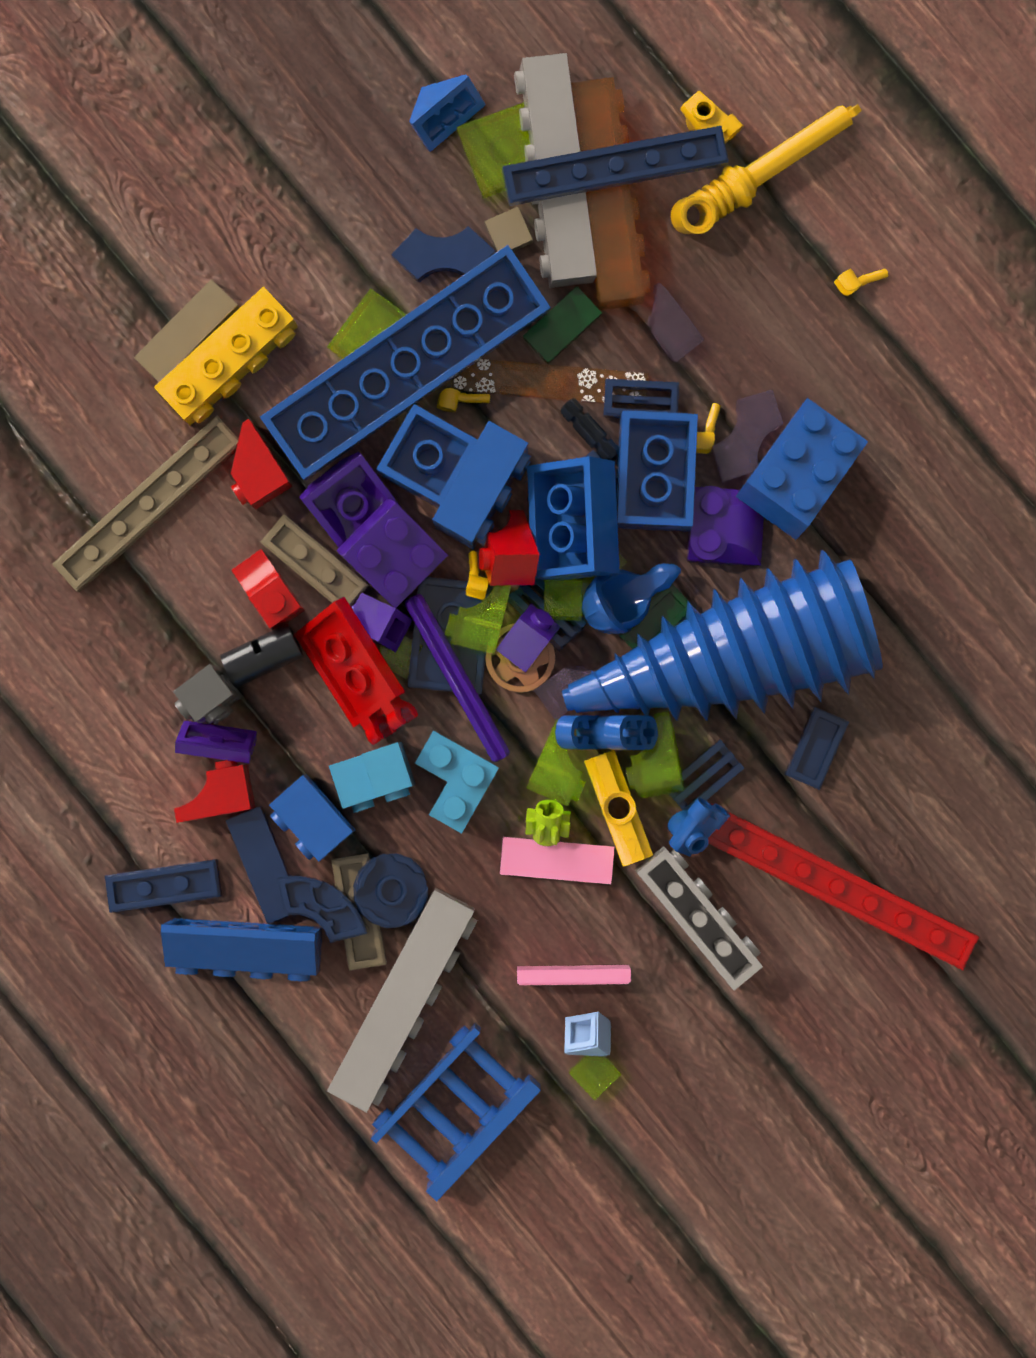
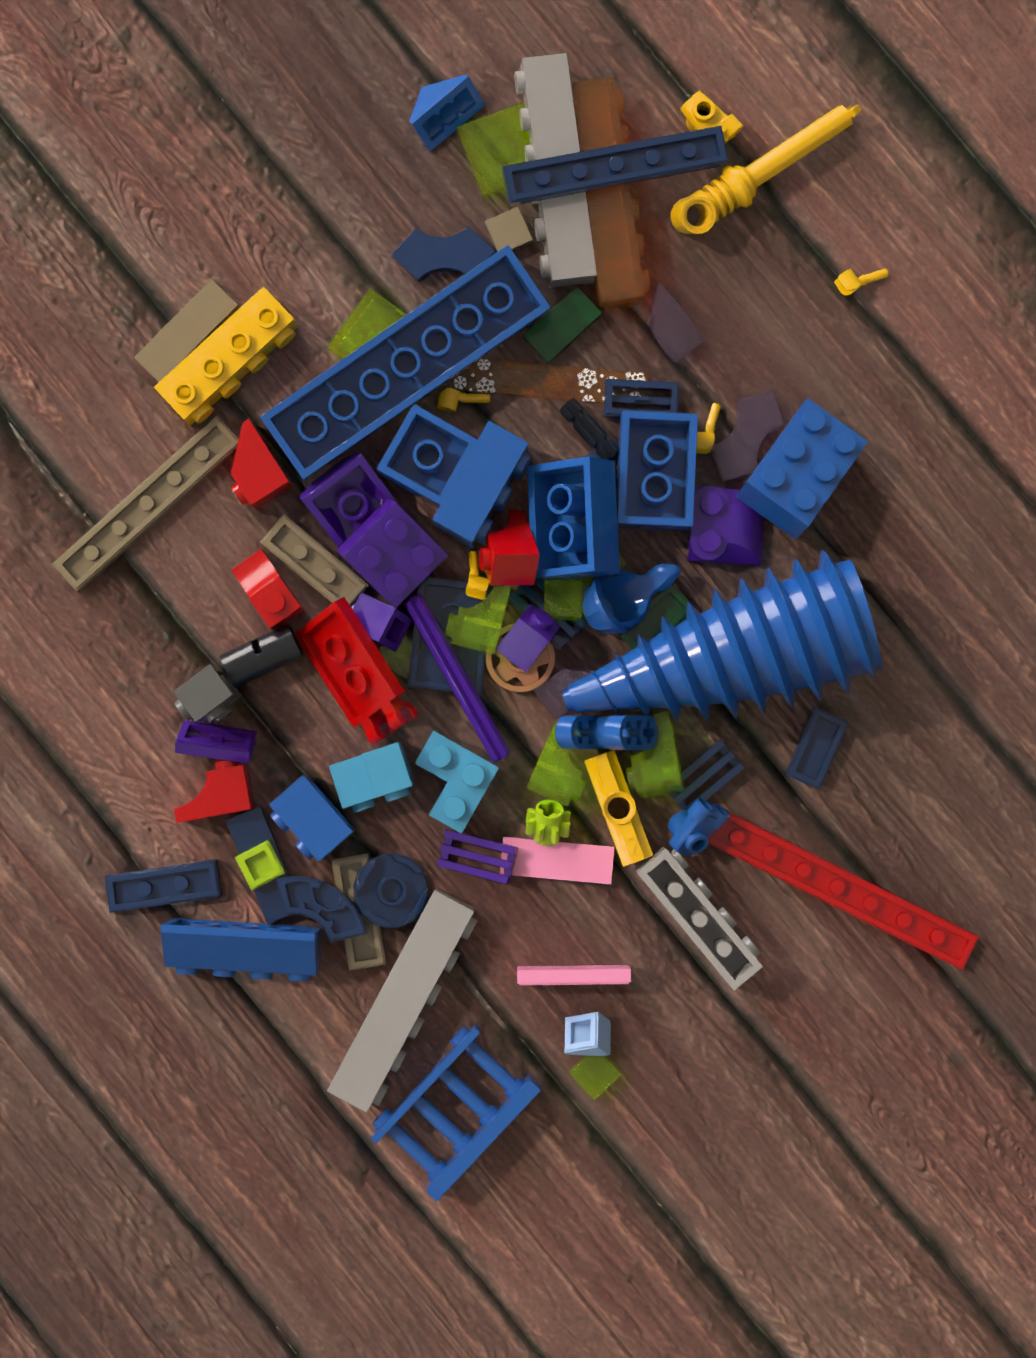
none -> lime tile [235,839,287,890]
none -> dark purple tile [437,829,518,884]

